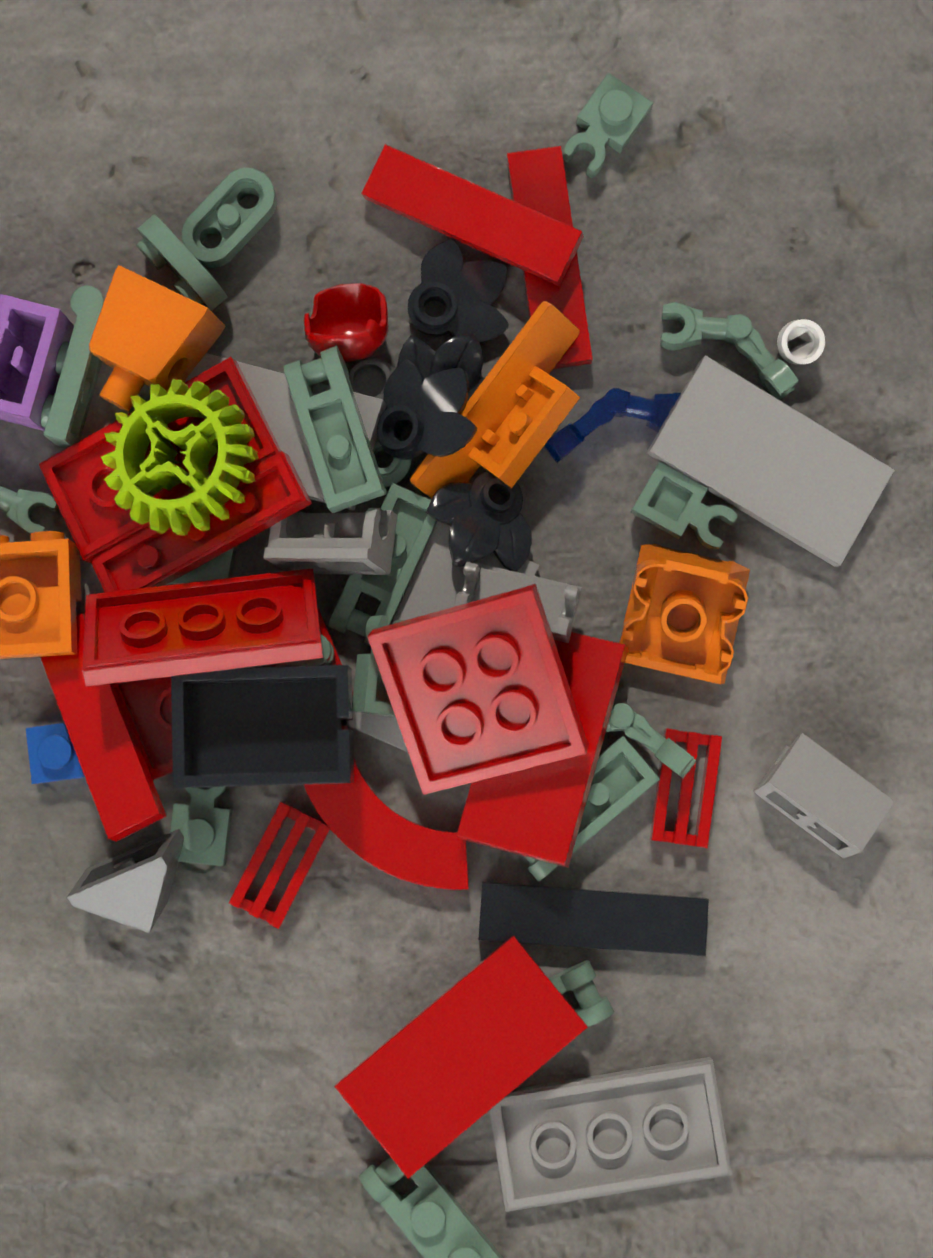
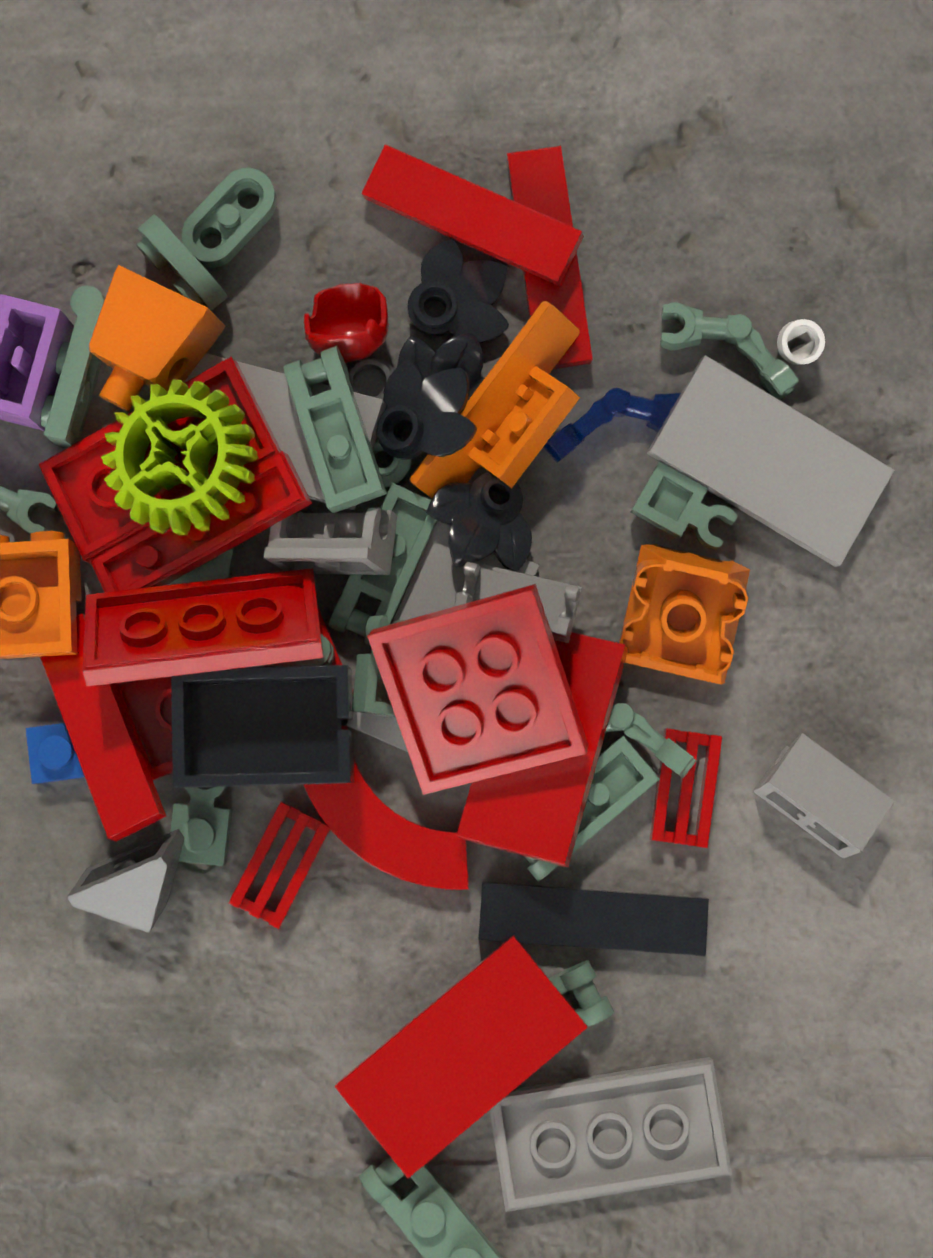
sand green plate [563,72,653,179] -> none

